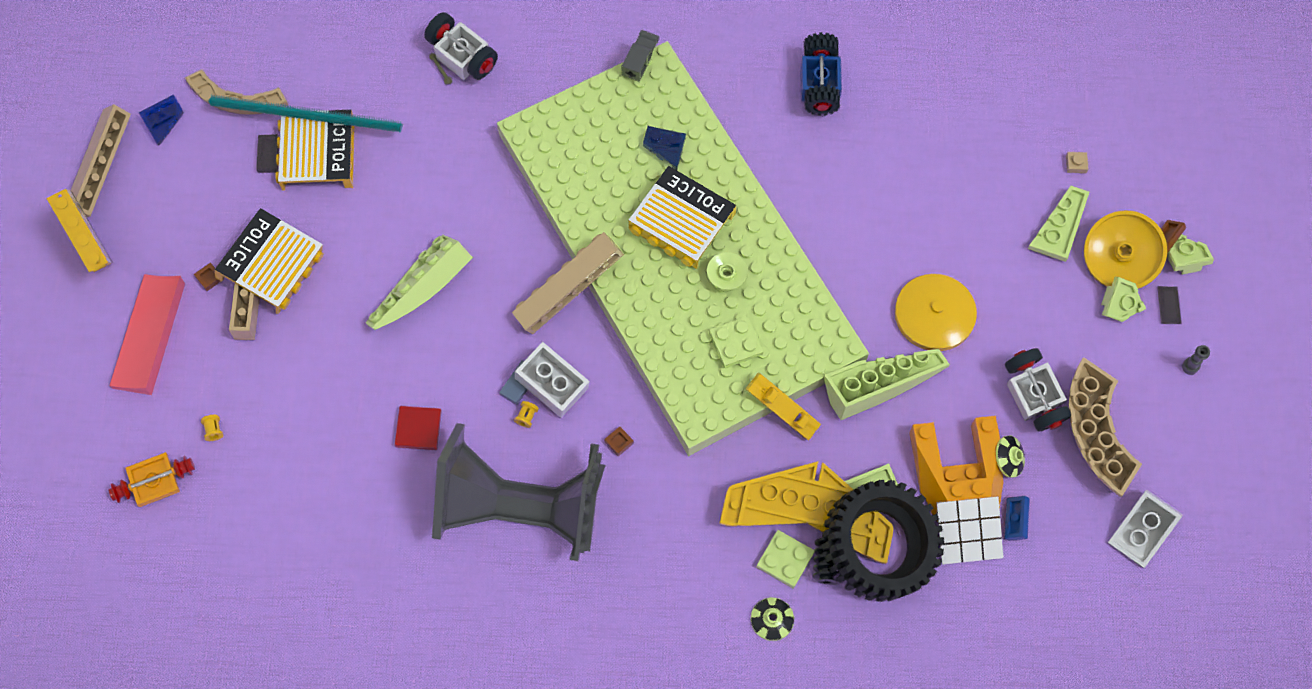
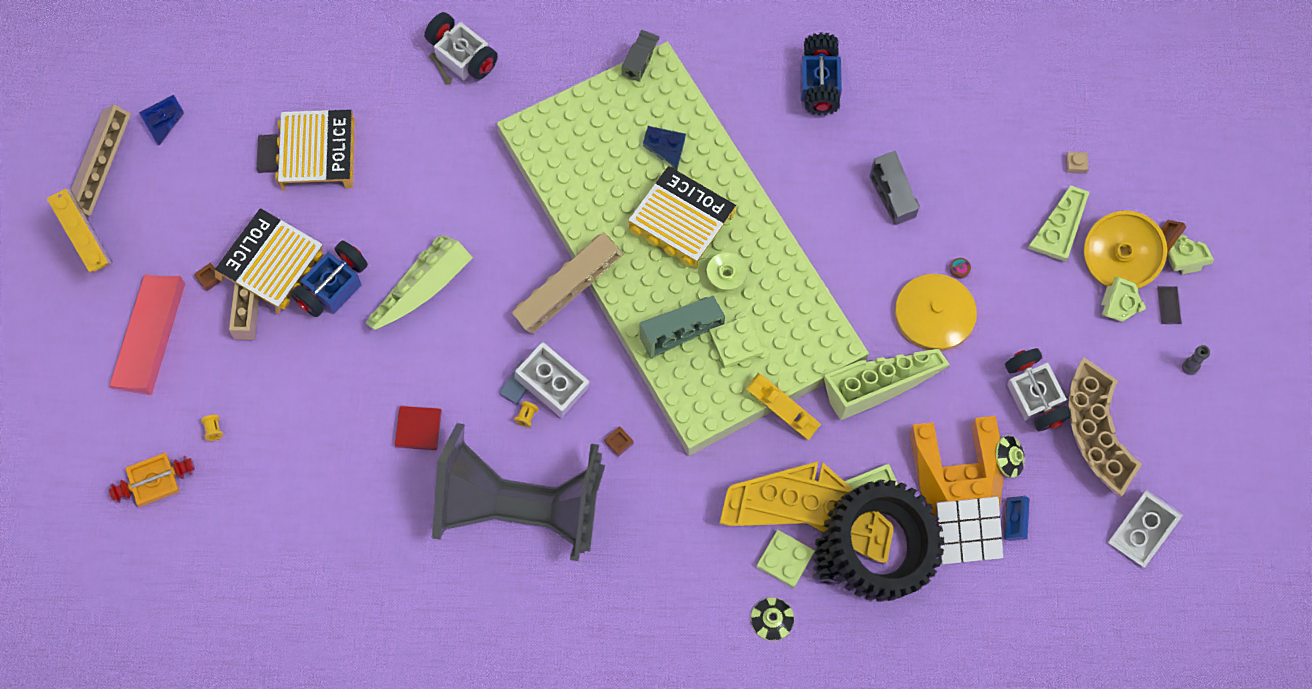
tan tile [185,70,288,114] -> none
teal axle [209,94,403,133] -> none
none -> brick [291,240,368,317]
none -> sand green wedge [639,296,725,359]
none -> wedge [869,150,919,225]
none -> tile [950,258,971,279]

